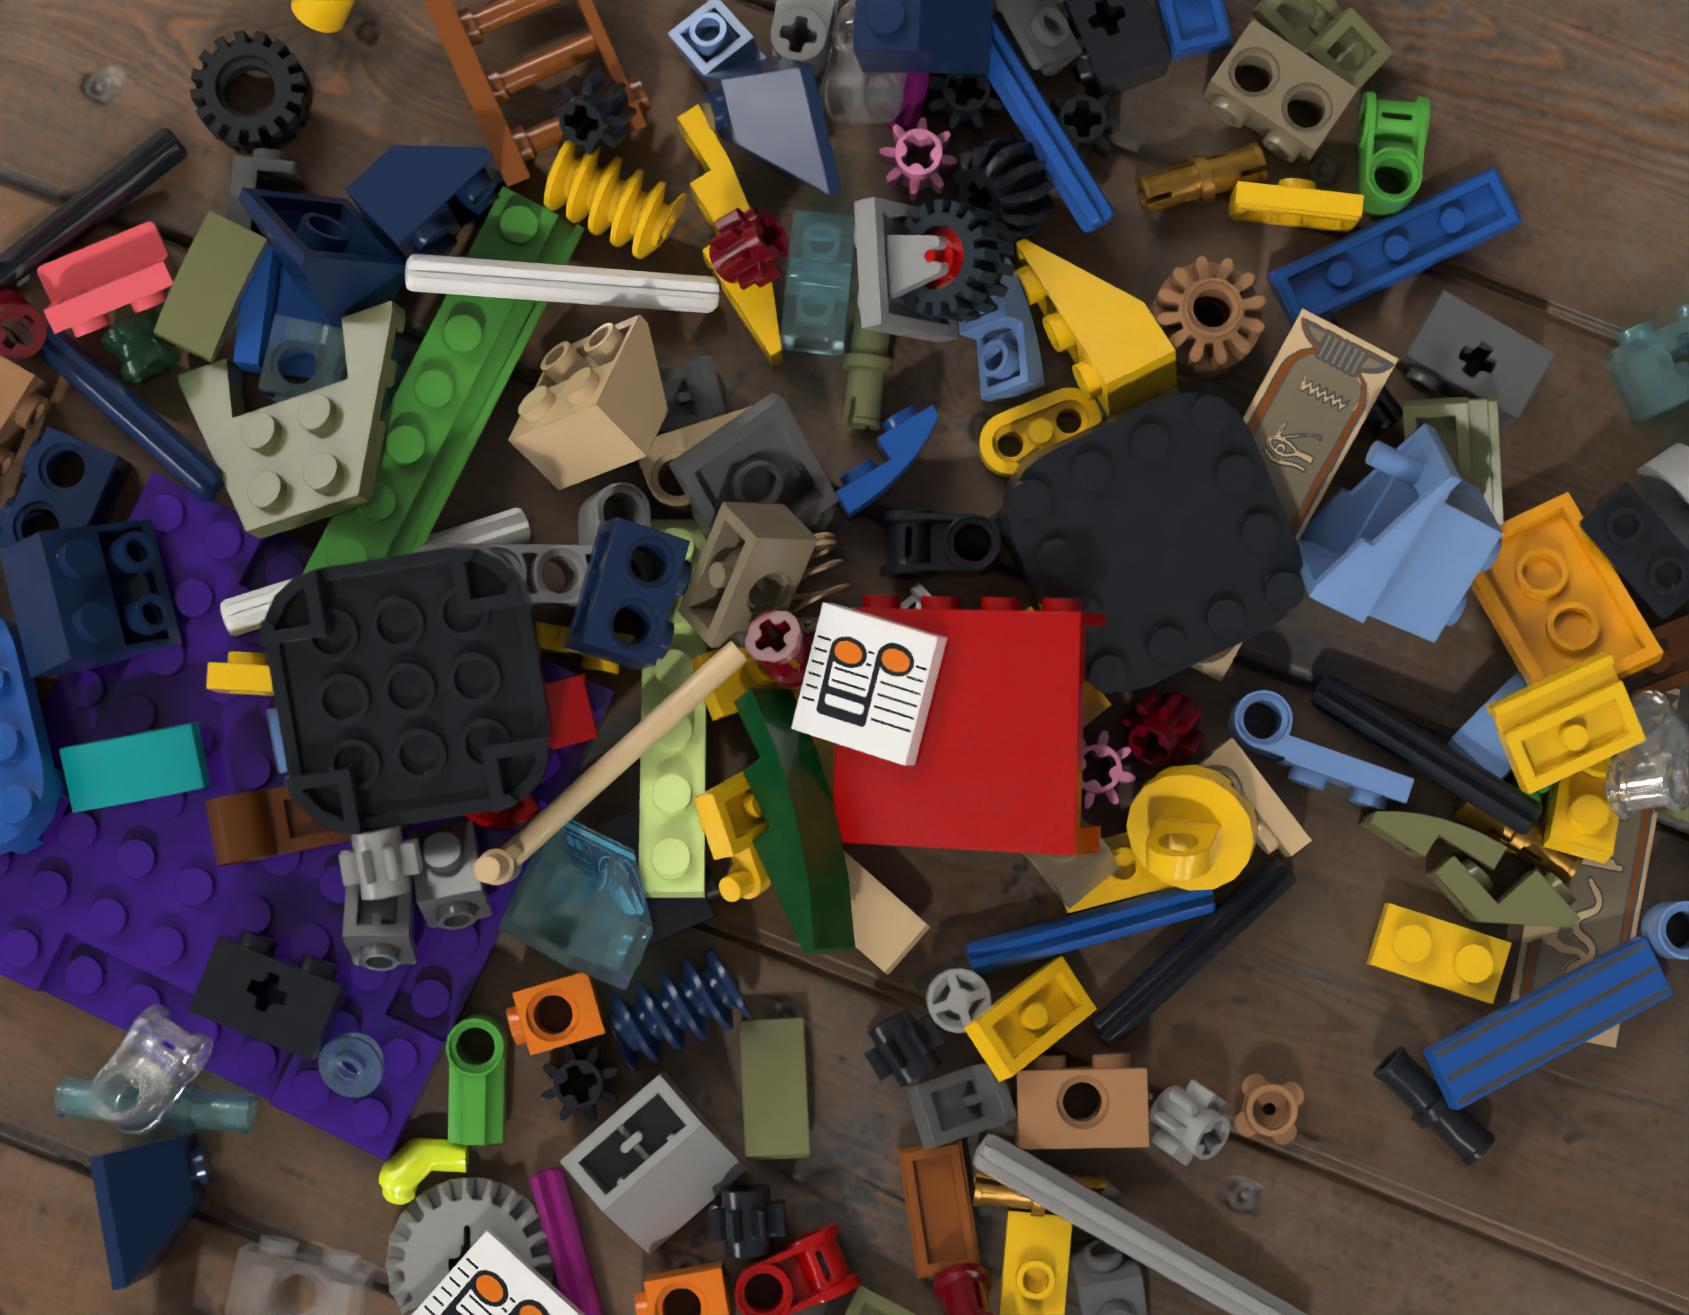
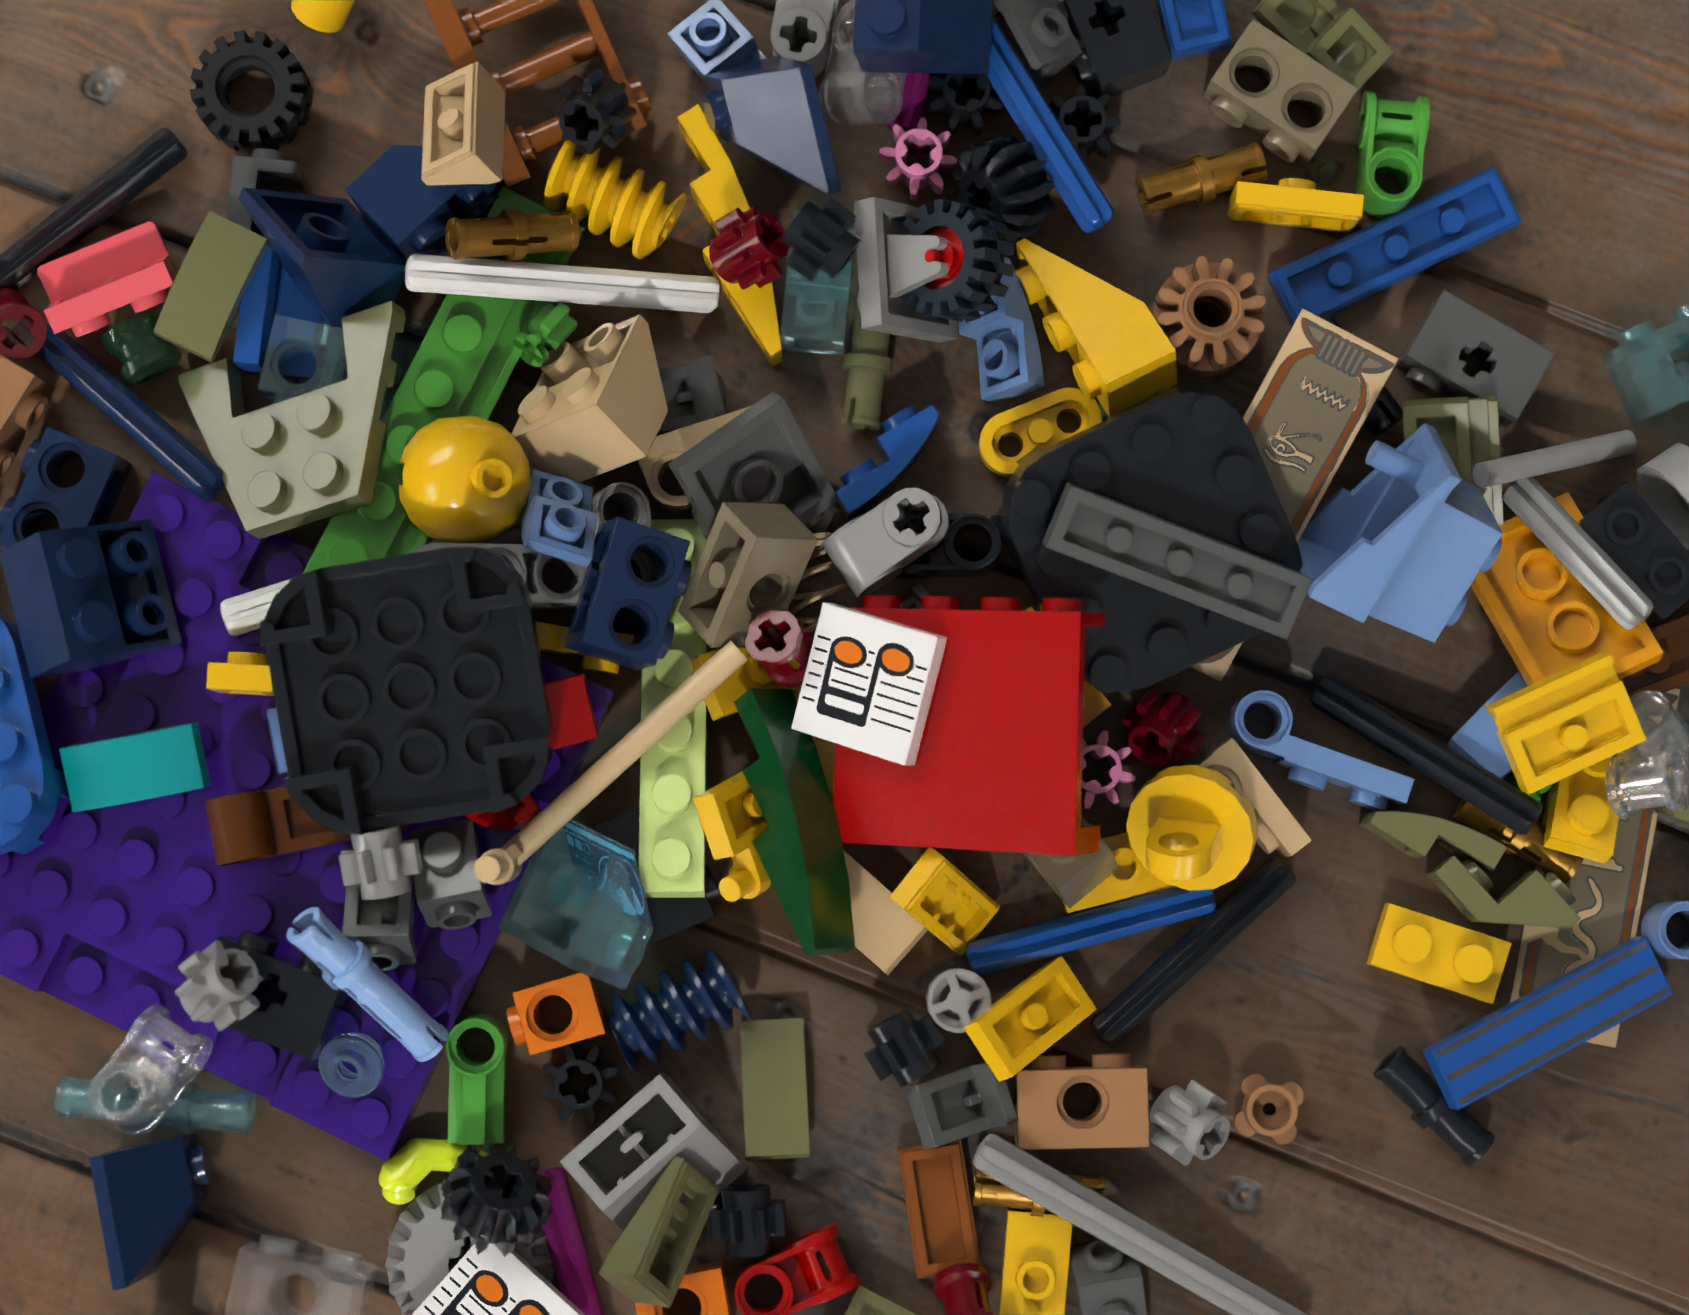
none -> light grey gear [175,941,263,1031]
none -> light blue pin [286,907,448,1062]
none -> yellow cylinder [398,415,532,543]
none -> tan slope [421,61,505,185]
none -> black gear [441,1140,552,1257]
none -> pearl gold pin [445,209,580,261]
none -> bright green piece [513,302,577,367]
none -> medium blue slope [521,468,597,567]
none -> olive slope [599,1157,719,1308]
none -> black gear [781,198,862,282]
none -> light grey piece [822,488,950,599]
none -> yellow plate [889,847,1000,957]
none -> dark grey plate [1042,482,1313,639]
none -> light grey bar [1472,430,1637,488]
none -> light grey axle [1503,477,1654,630]

